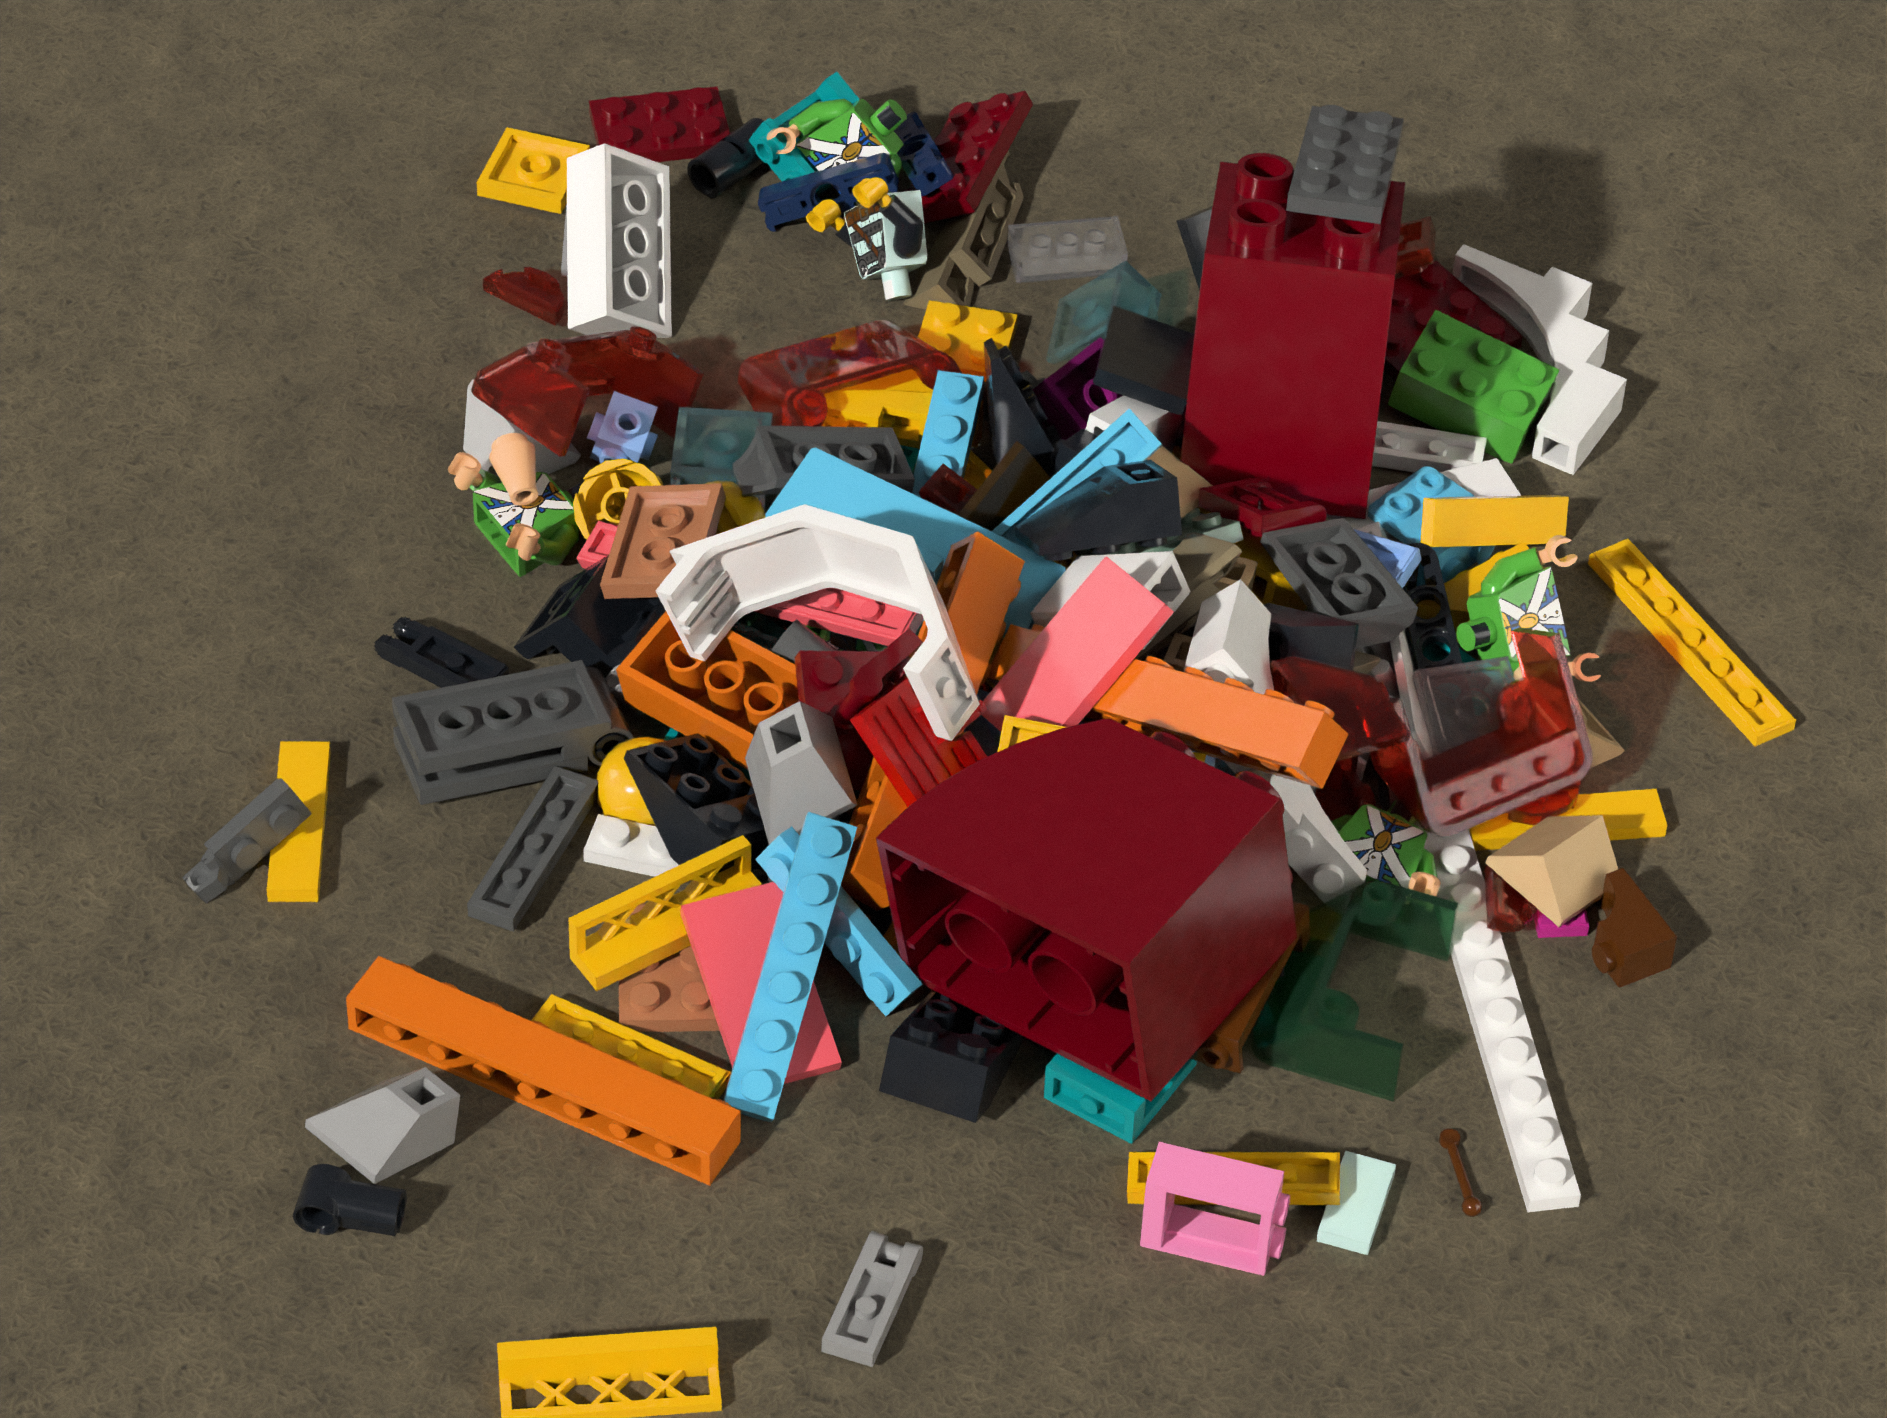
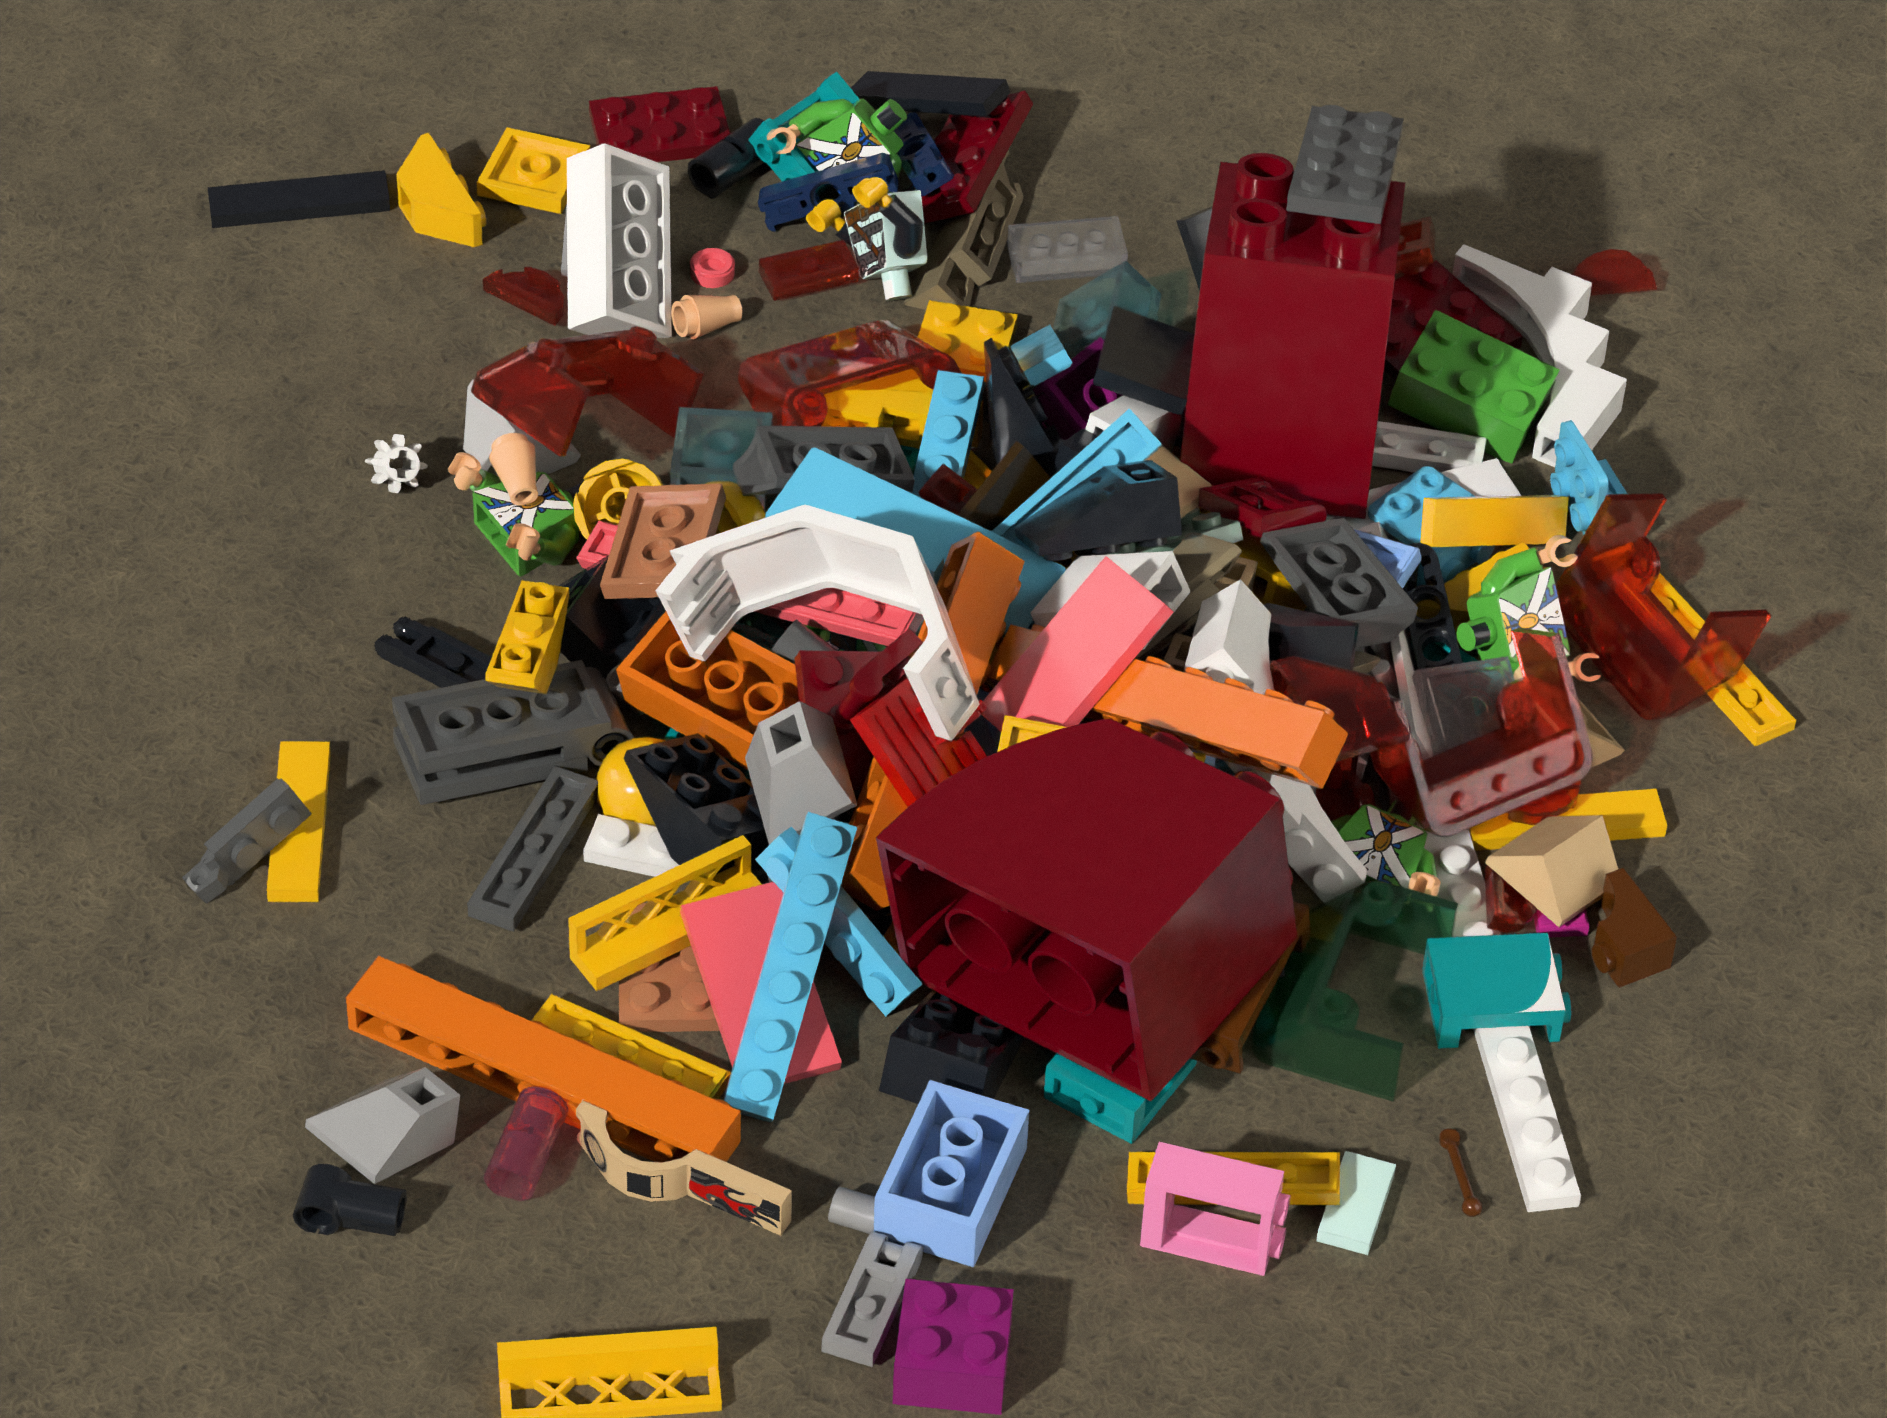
light blue brick [587,391,658,463] -> none
none -> black tile [207,170,390,228]
none -> white gear [365,434,428,493]
none -> yellow slope [397,133,487,247]
none -> clear pink pin [484,1087,569,1201]
none -> yellow slope [486,580,569,694]
none -> tan piece [576,1100,792,1236]
none -> light nougat cone [671,295,742,340]
none -> coral tile [690,248,735,288]
none -> clear red plate [759,240,859,301]
none -> light grey hinge [828,1186,875,1234]
none -> black tile [851,71,1010,117]
none -> light blue brick [874,1080,1029,1267]
none -> magenta brick [892,1279,1014,1415]
none -> medium azure tile [1010,324,1072,386]
none -> teal panel [1422,933,1571,1049]
none -> medium azure bracket [1550,420,1645,548]
none -> clear red windscreen [1556,493,1772,720]
none -> clear red plate [1572,249,1657,296]

